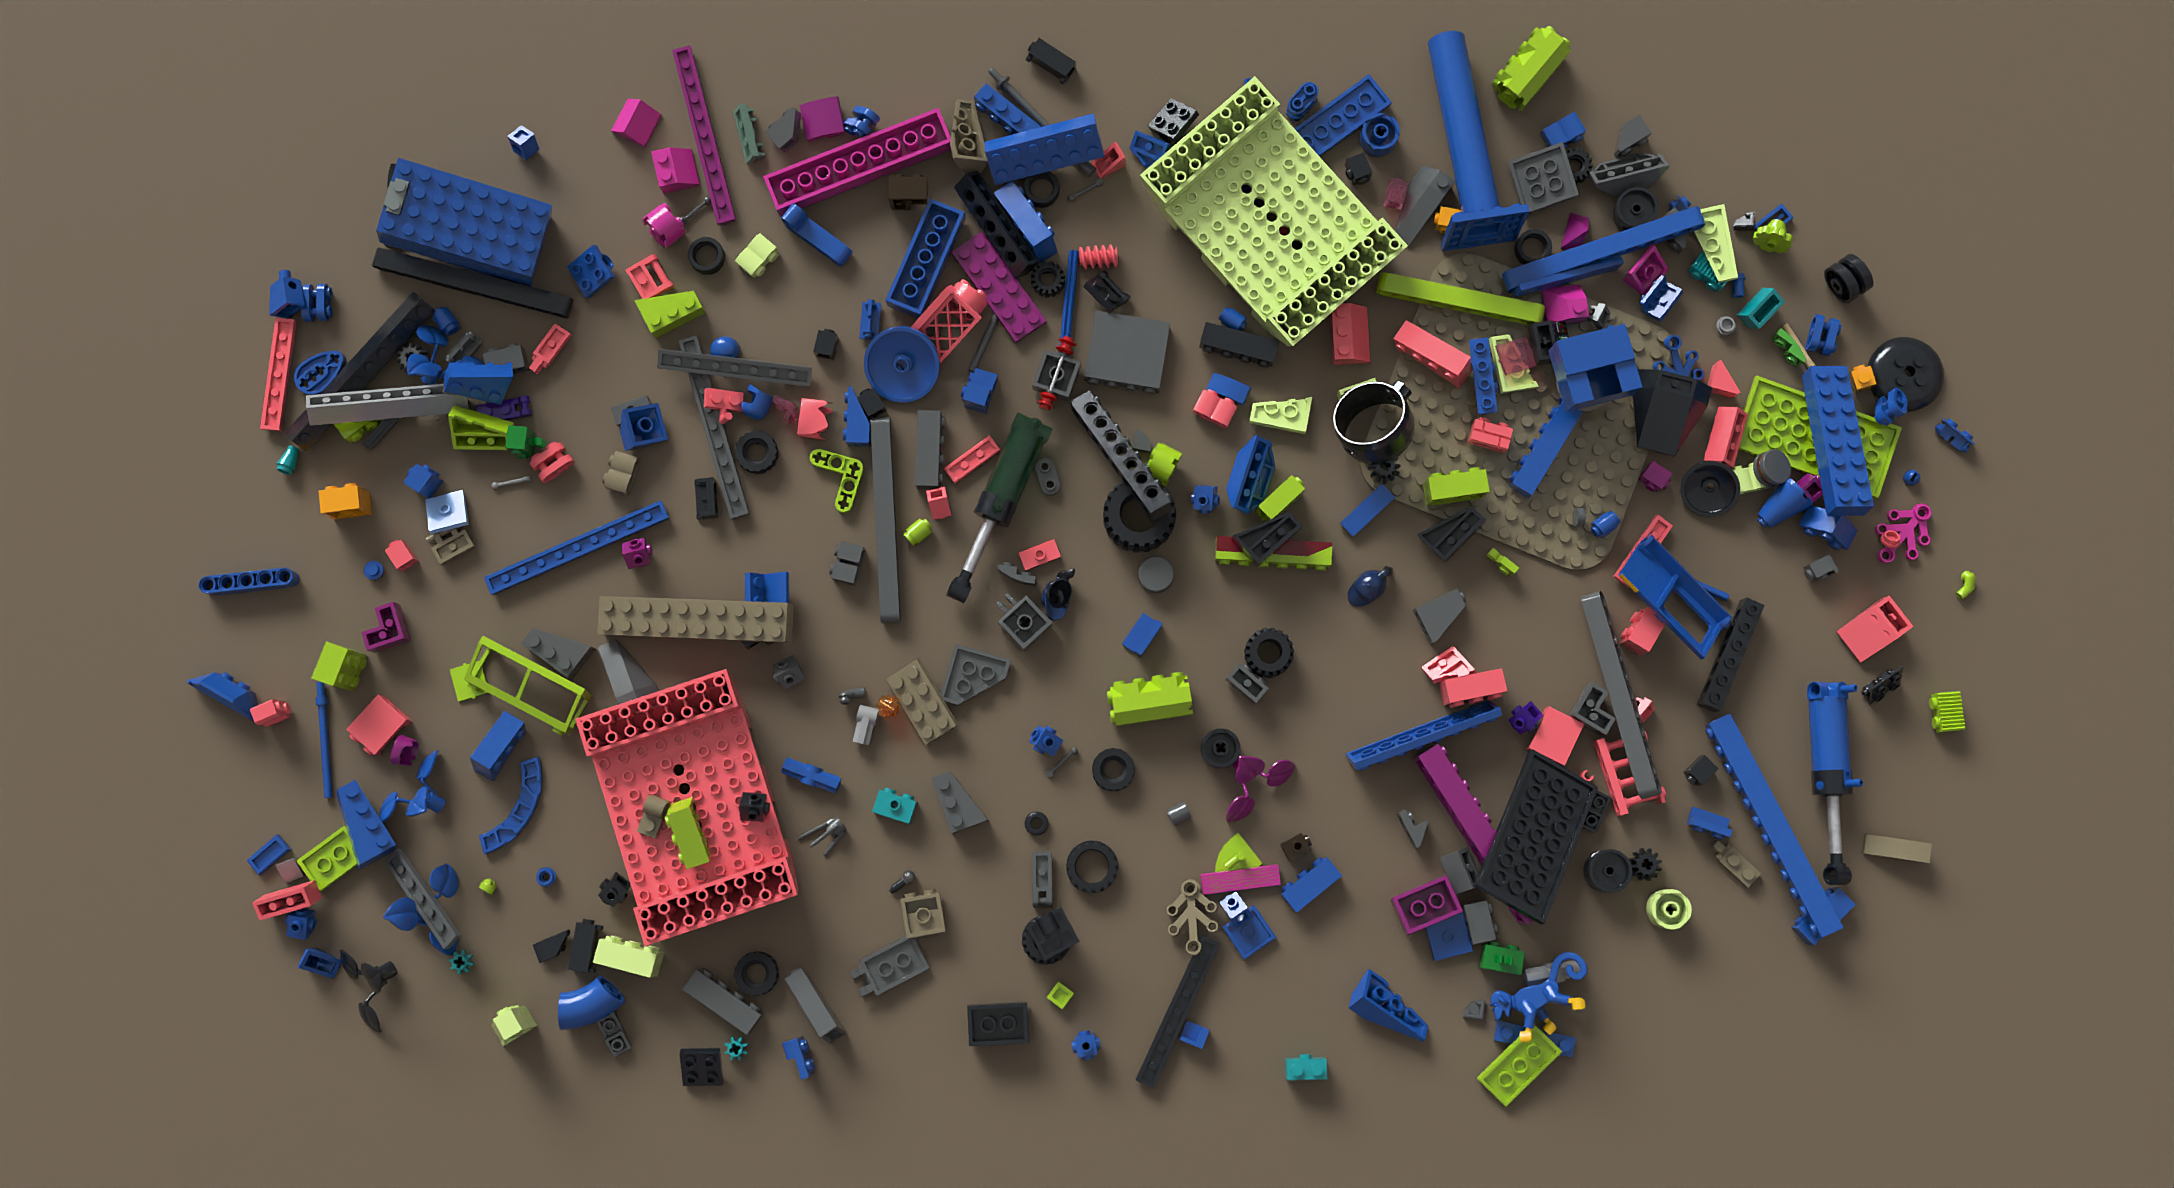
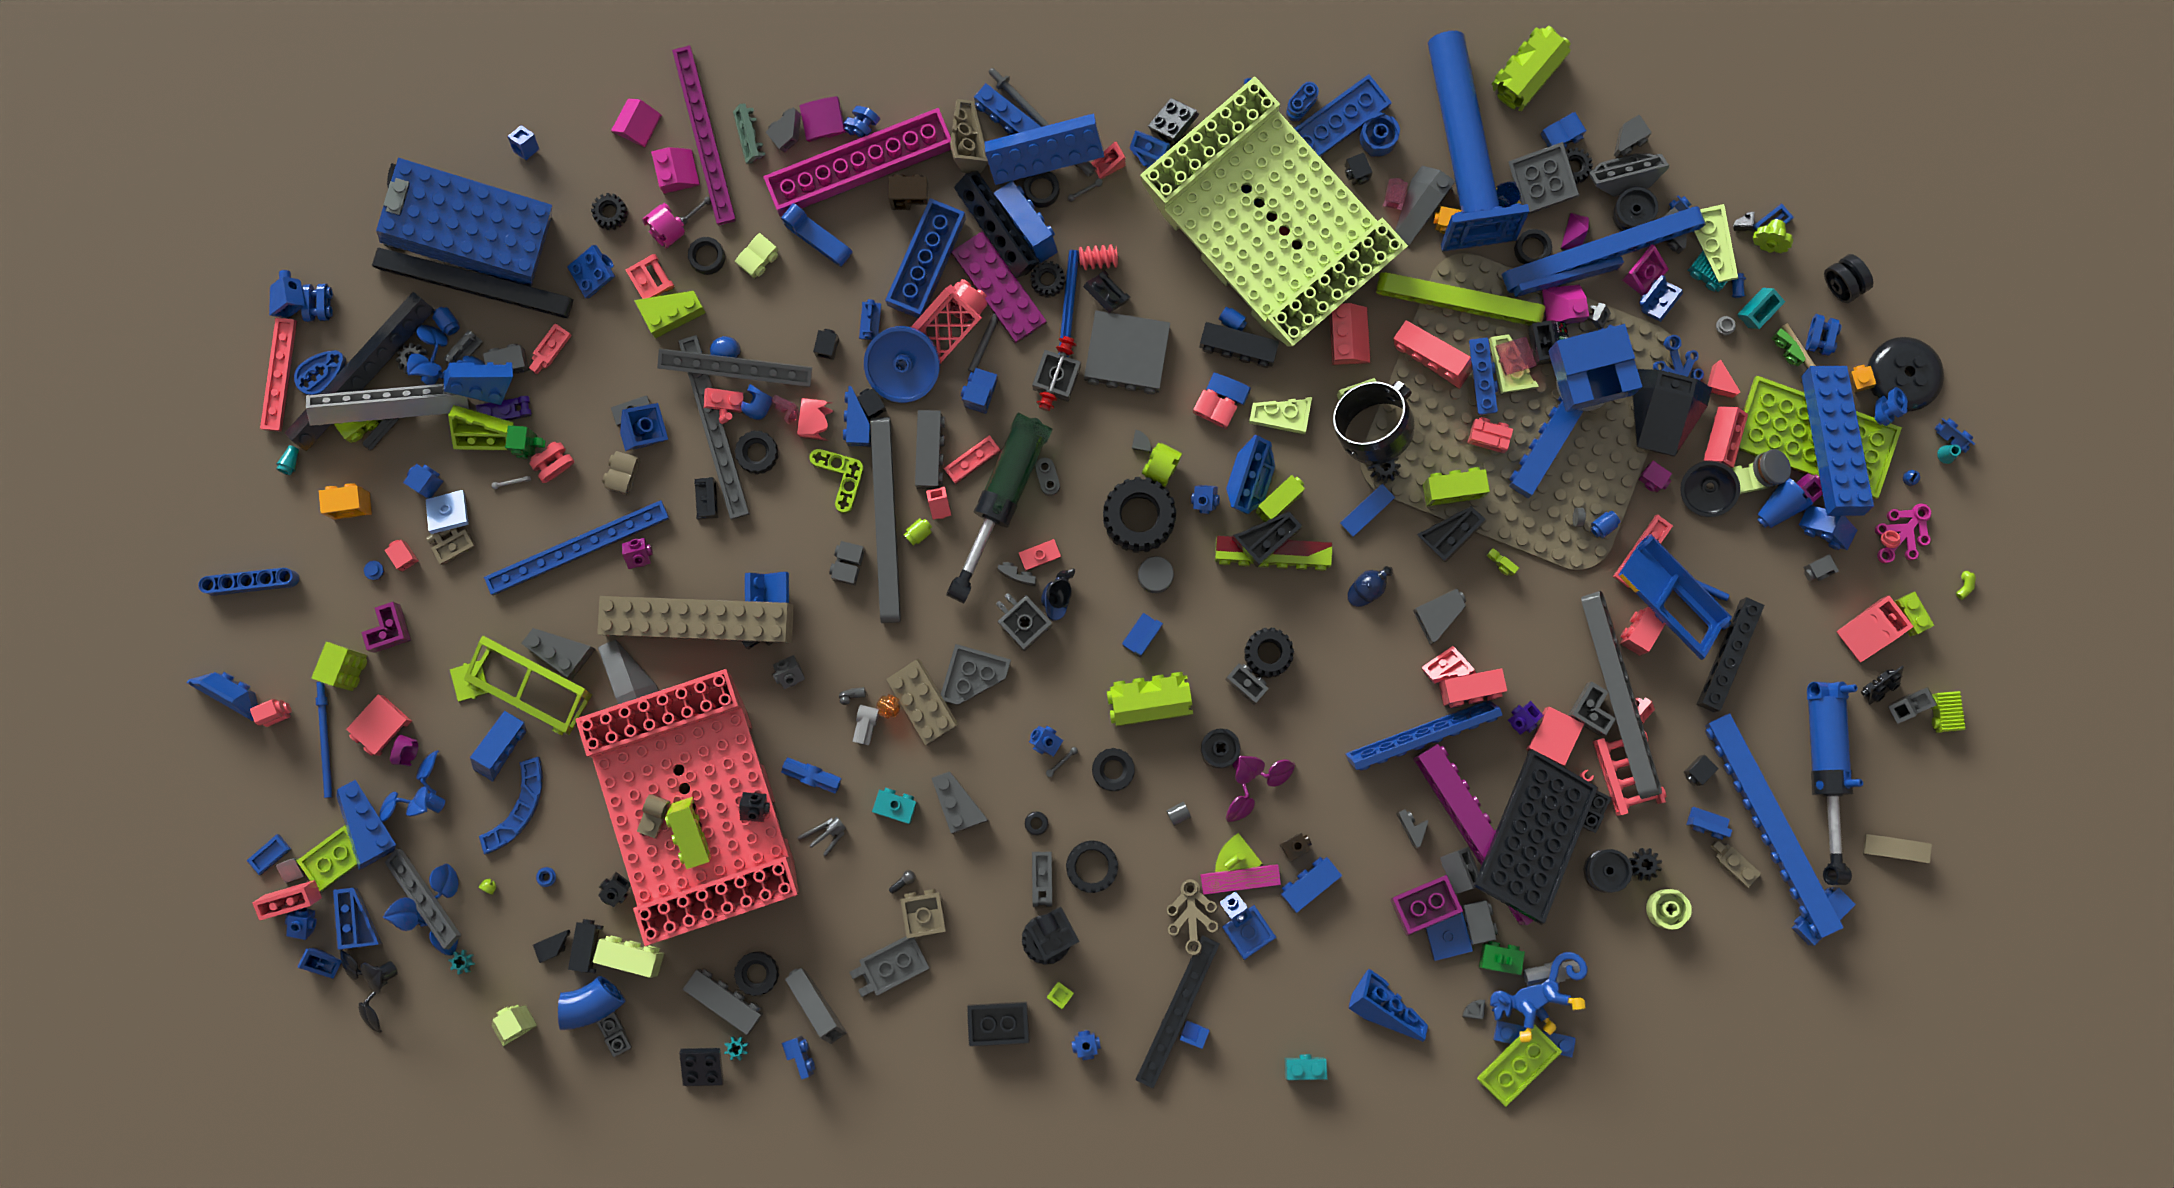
black brick [1026,38,1076,84] -> none
black brick [1070,391,1172,522] -> none
none -> blue wedge [333,888,382,950]
none -> black tyre [591,193,628,230]
none -> clear blue hair [1496,181,1521,208]
none -> dark grey brick [1888,687,1937,724]
none -> lime brick [1894,592,1934,637]
none -> teal cone [1937,445,1961,464]

